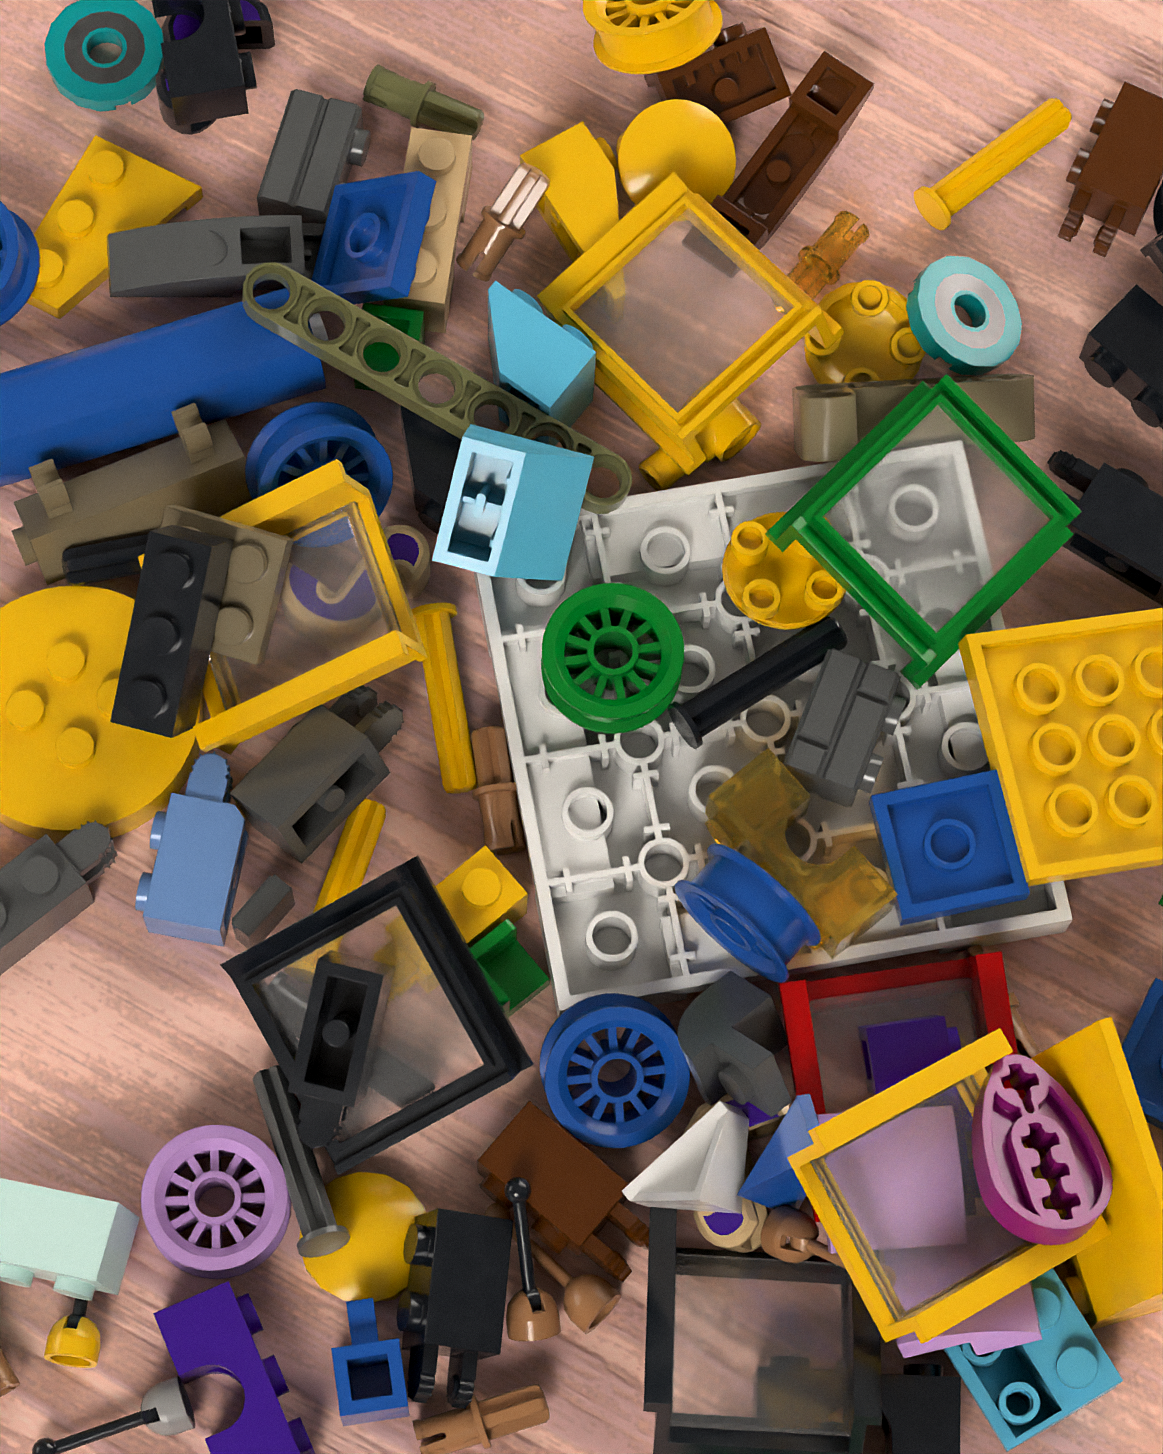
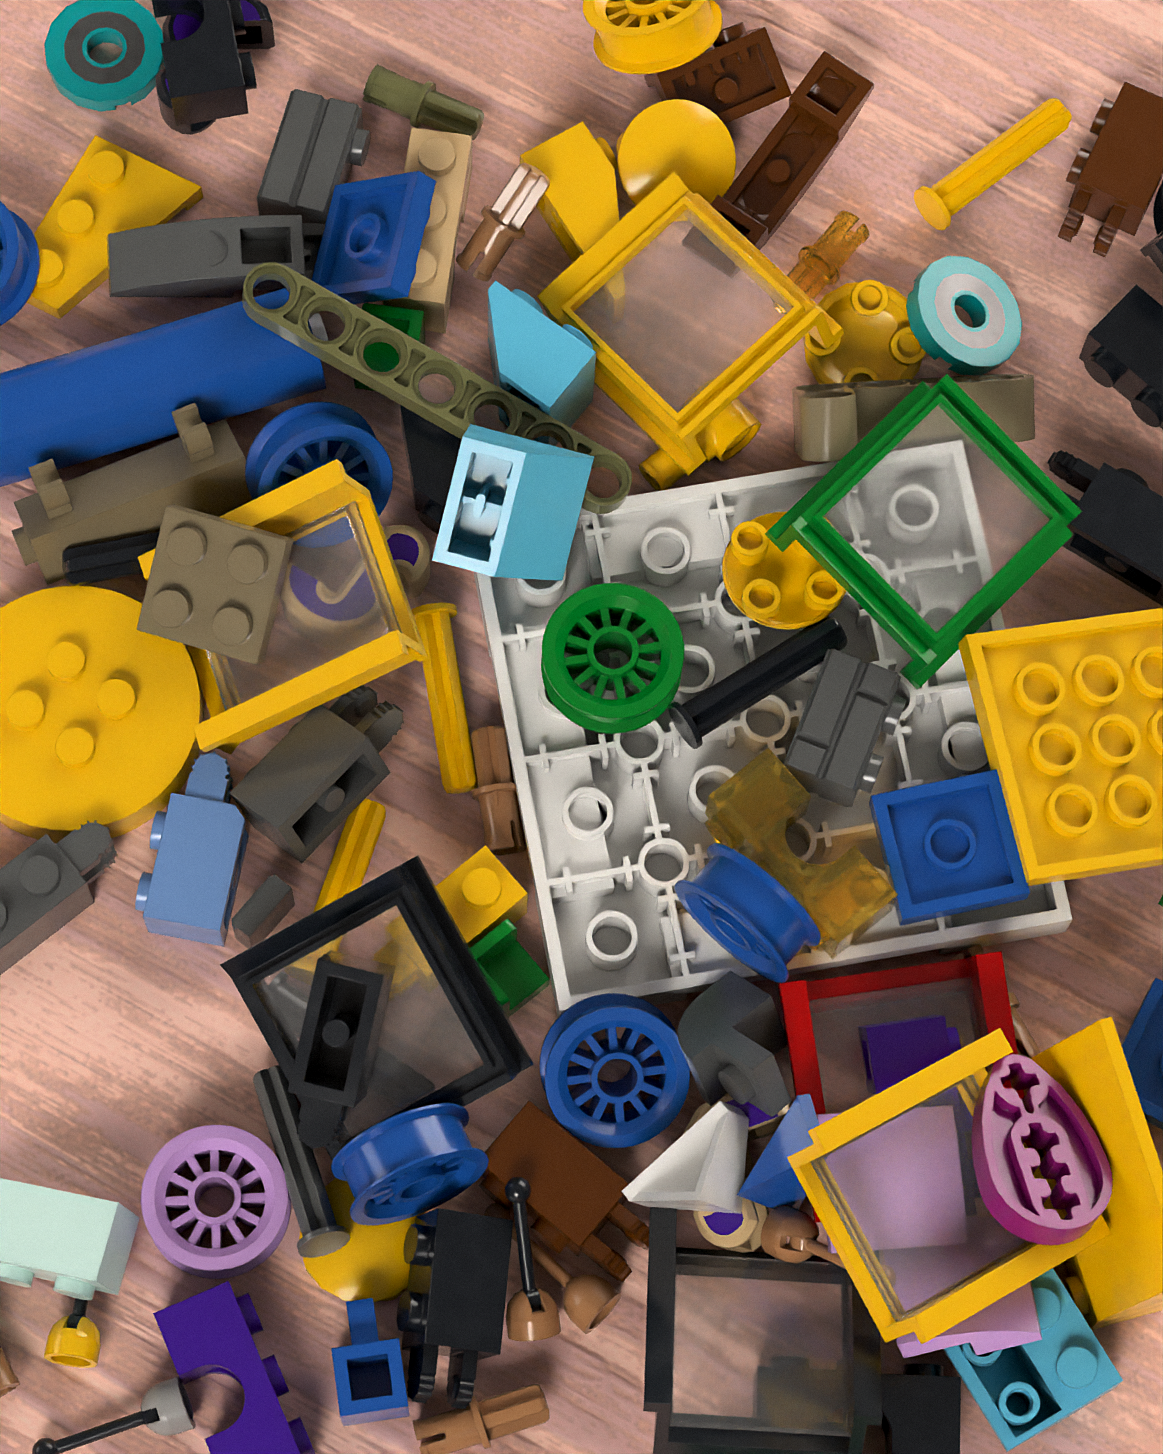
black brick [110,525,234,738] -> none
none -> blue wheel [331,1103,489,1226]

